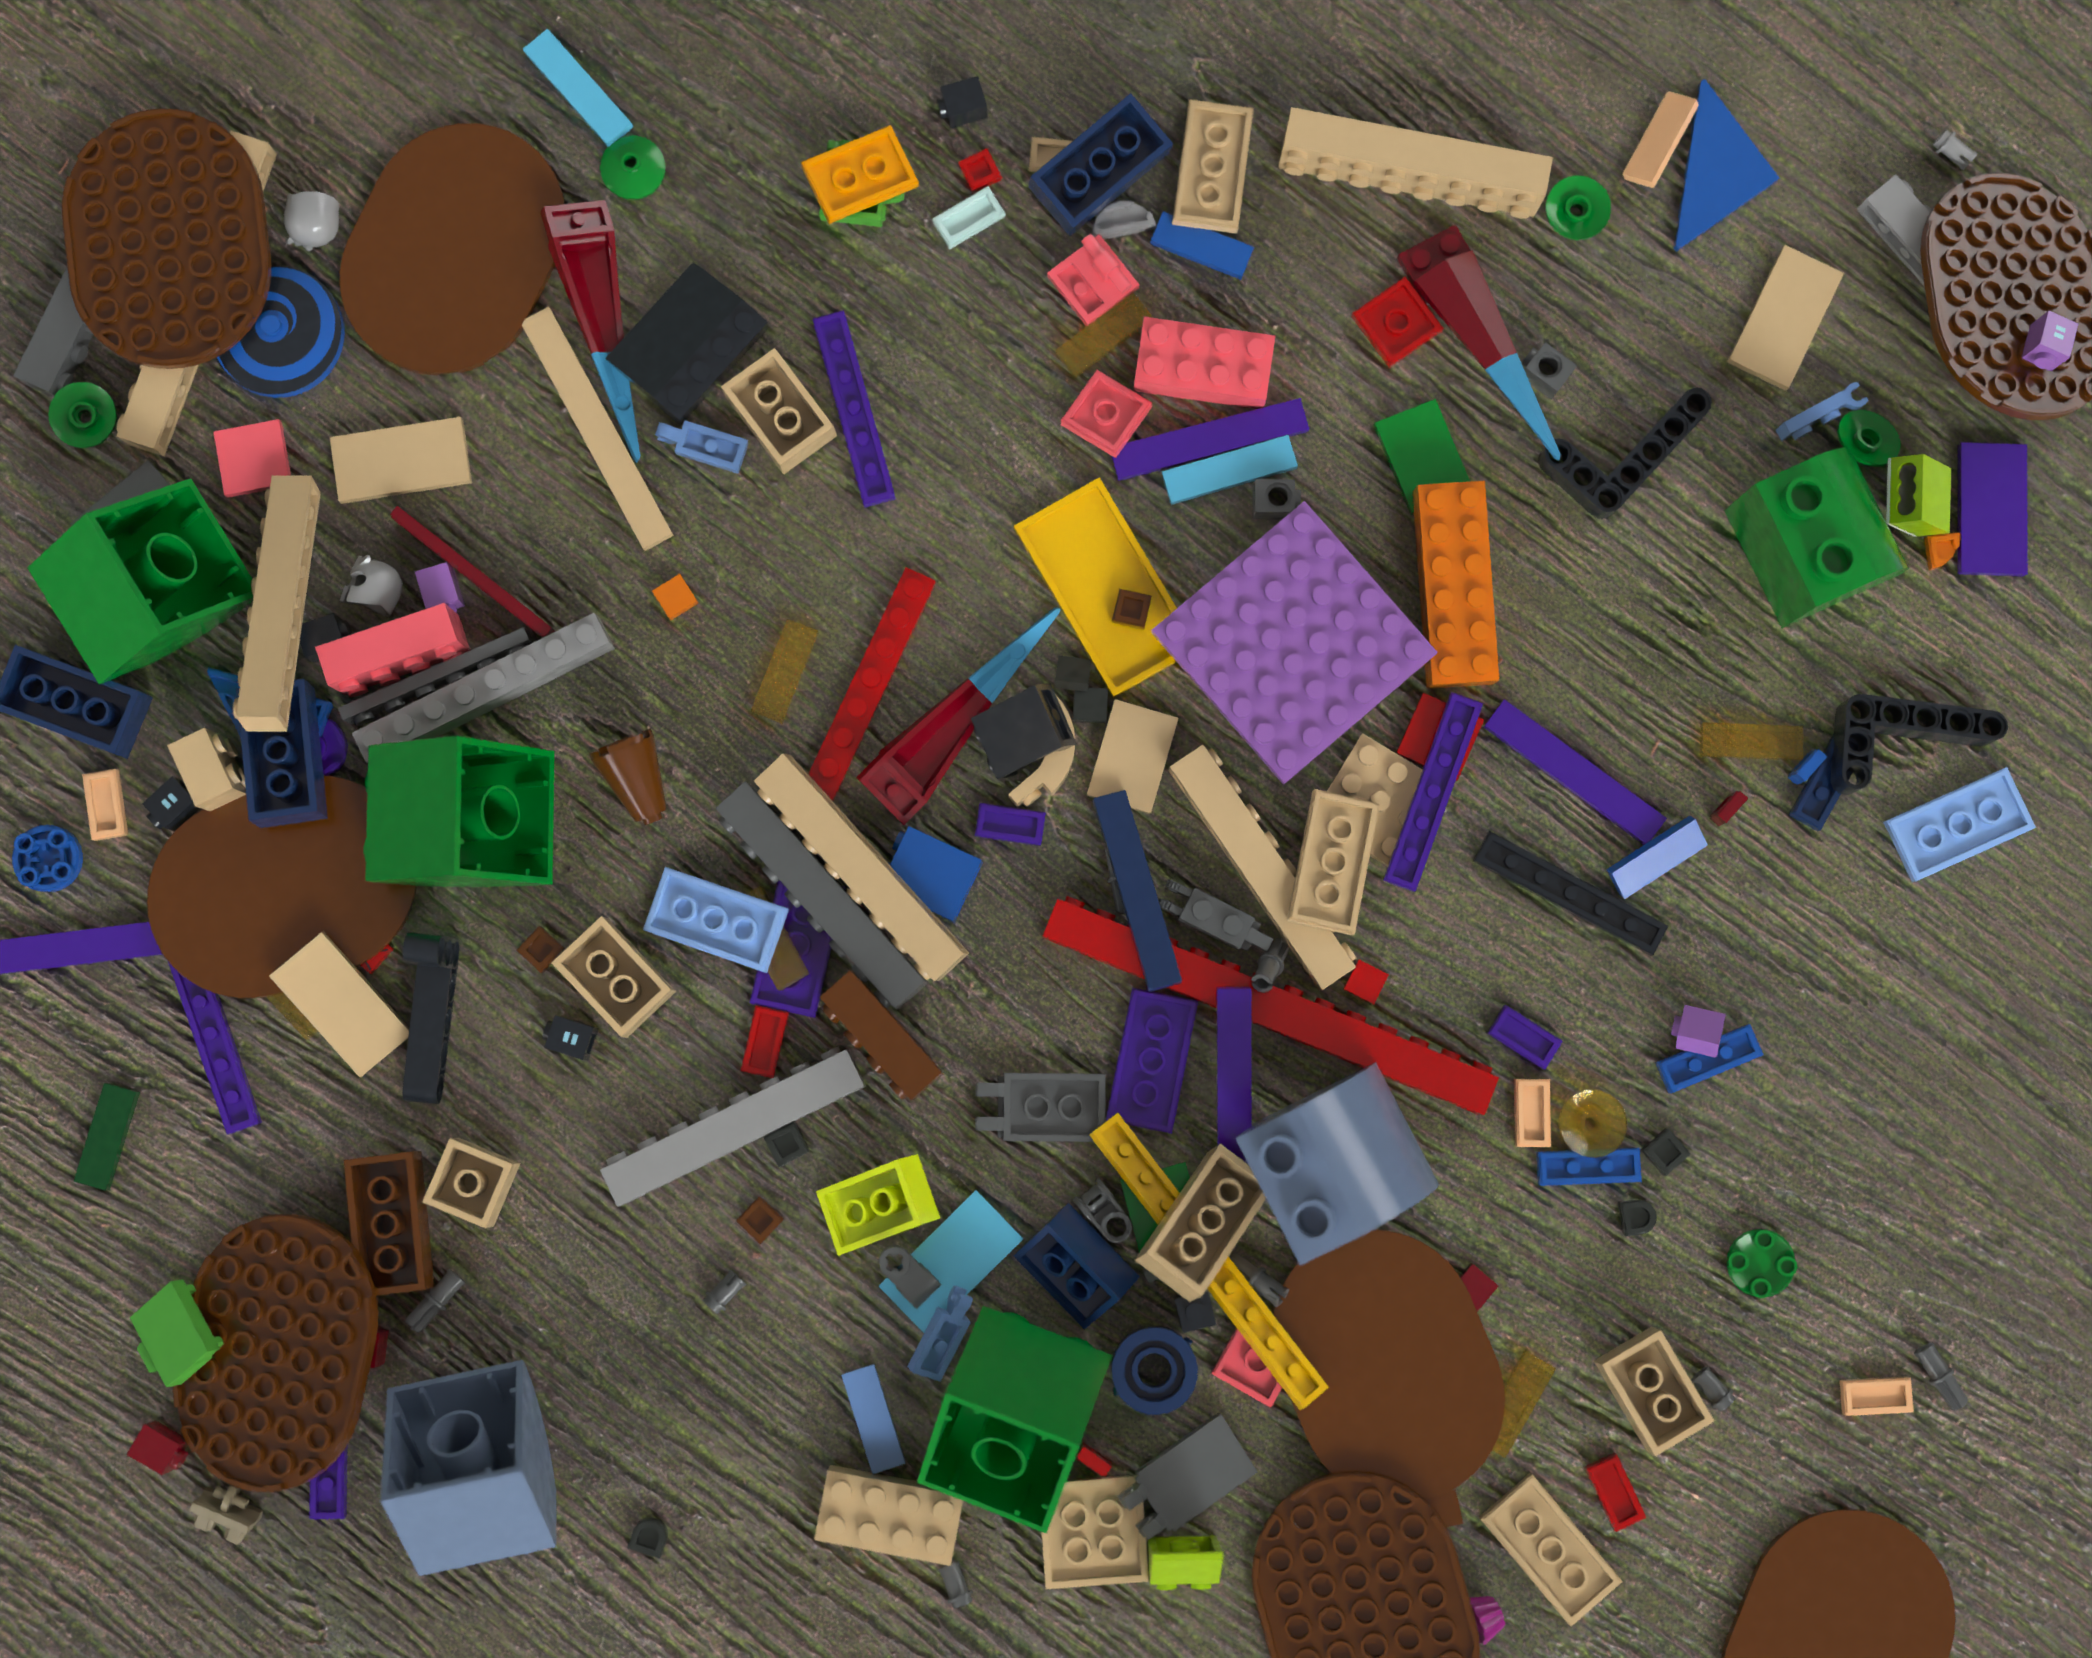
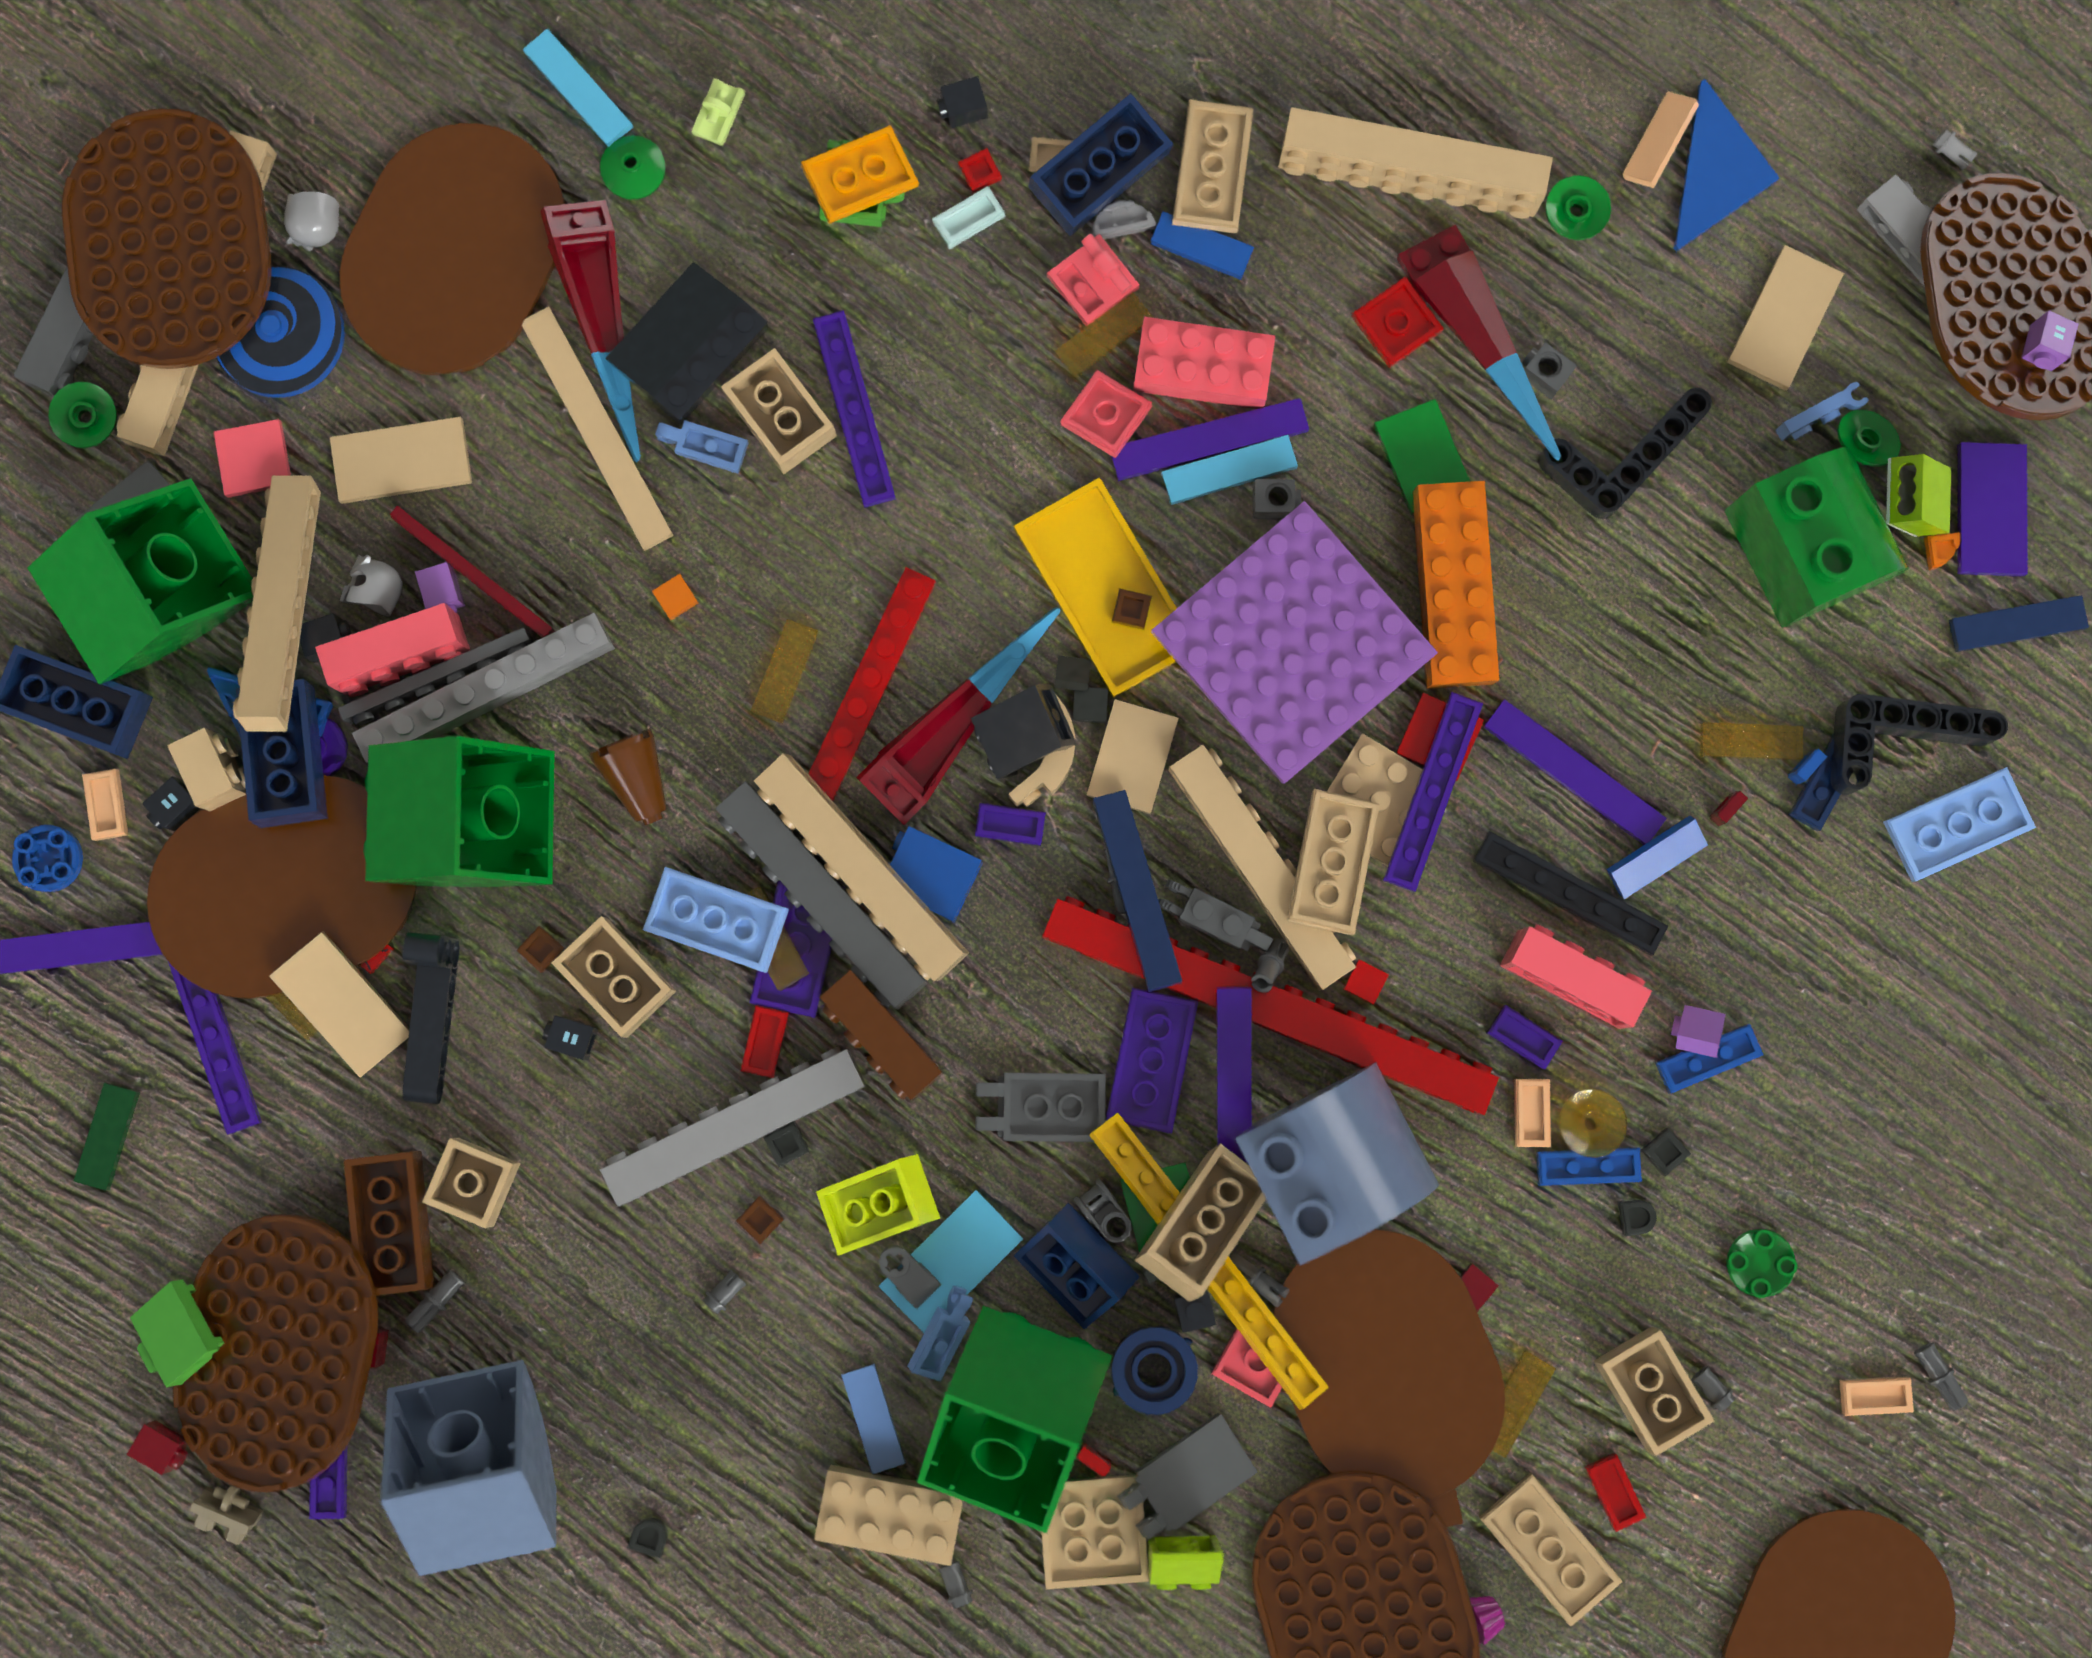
none -> yellowish green hips [692,78,745,146]
none -> coral brick [1500,924,1652,1029]
none -> dark blue tile [1949,595,2089,652]

